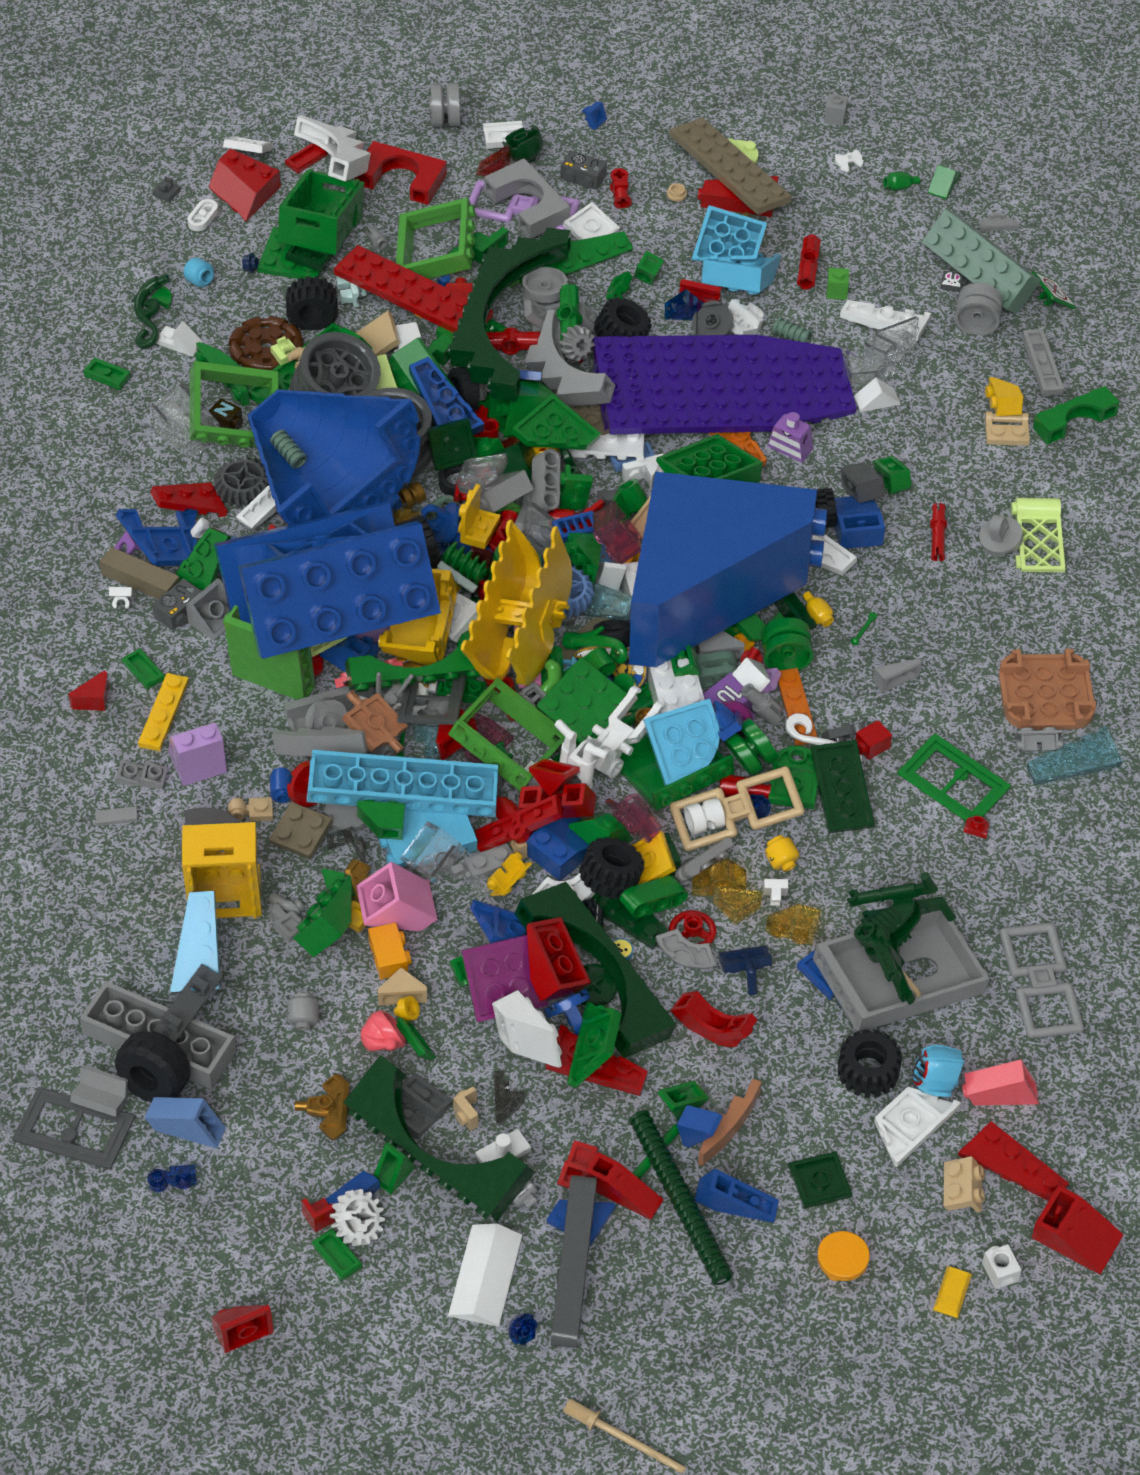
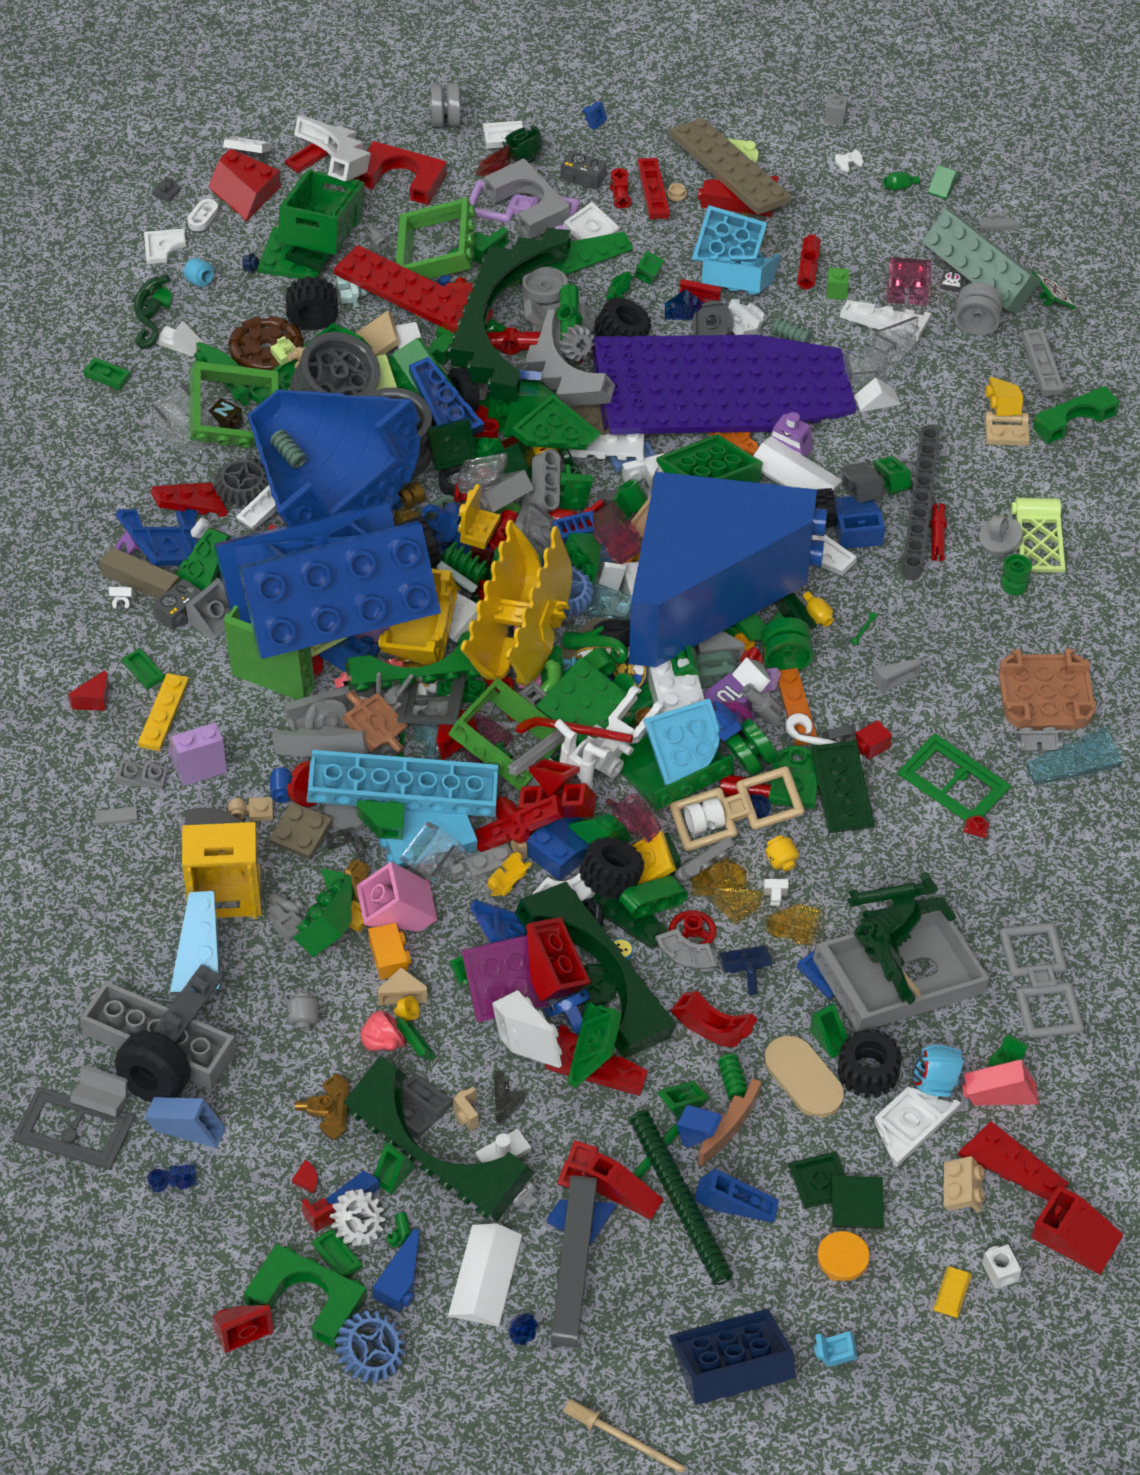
none -> white tile [144,228,186,264]
none -> green arch [244,1244,367,1349]
none -> red tile [292,1160,318,1194]
none -> medium blue gear [335,1310,406,1383]
none -> blue slope [372,1228,420,1313]
none -> green arm [386,1212,411,1247]
none -> light grey axle [508,729,565,776]
none -> red piece [516,717,633,744]
none -> red hinge [637,158,670,220]
none -> dark blue slope [669,1309,796,1405]
none -> green piece [717,1054,748,1101]
none -> white slope [754,436,842,492]
none -> tan tile [765,1036,844,1118]
none -> green slope [810,1003,848,1059]
none -> medium azure bracket [814,1331,858,1366]
none -> dark green tile [831,1175,884,1229]
none -> clear pink piece [886,257,932,306]
none -> dark grey beam [902,425,940,580]
none -> green bracket [988,1034,1028,1067]
none -> green wheel [1000,554,1032,596]

